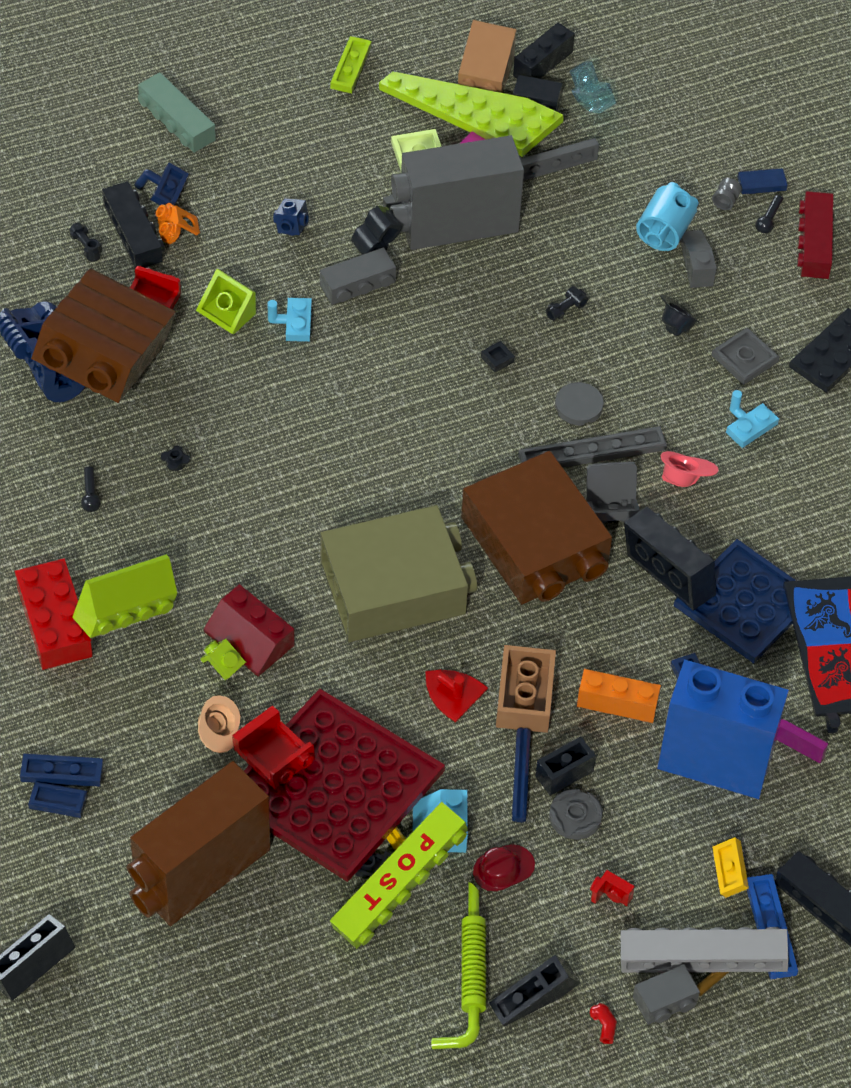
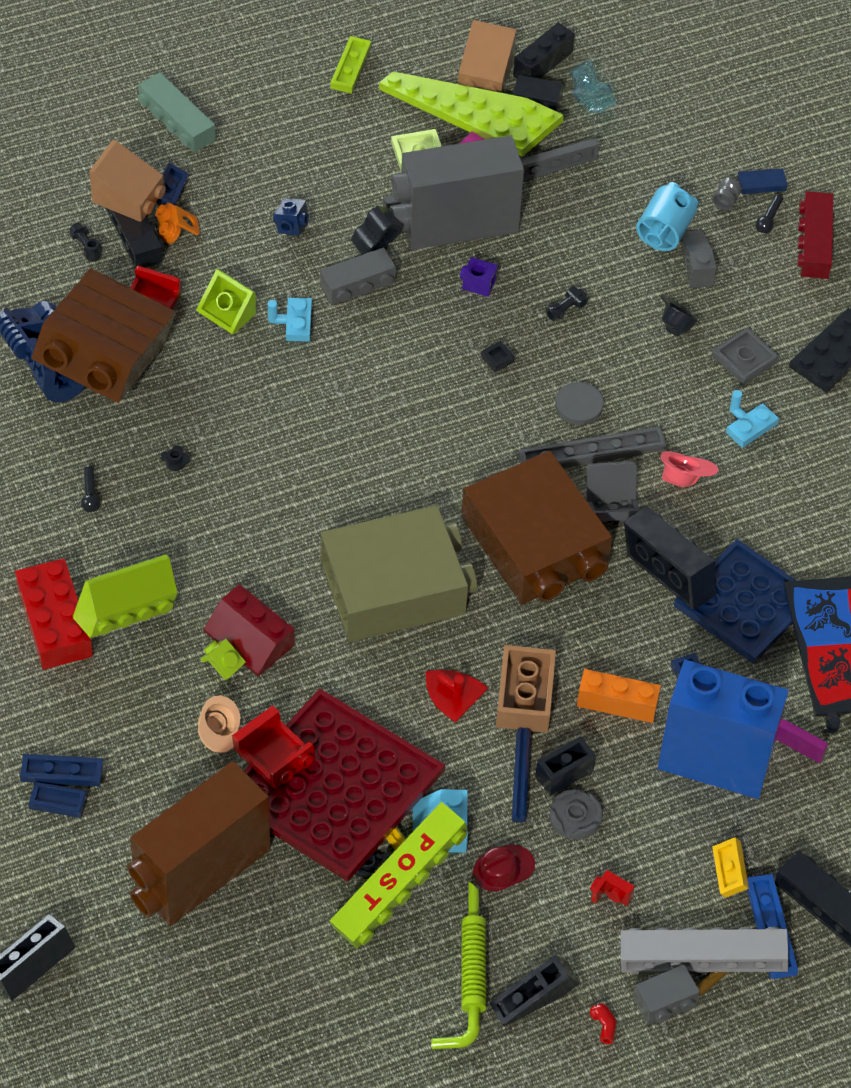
none -> medium nougat slope [89,140,166,222]
none -> dark purple brick [460,257,498,297]

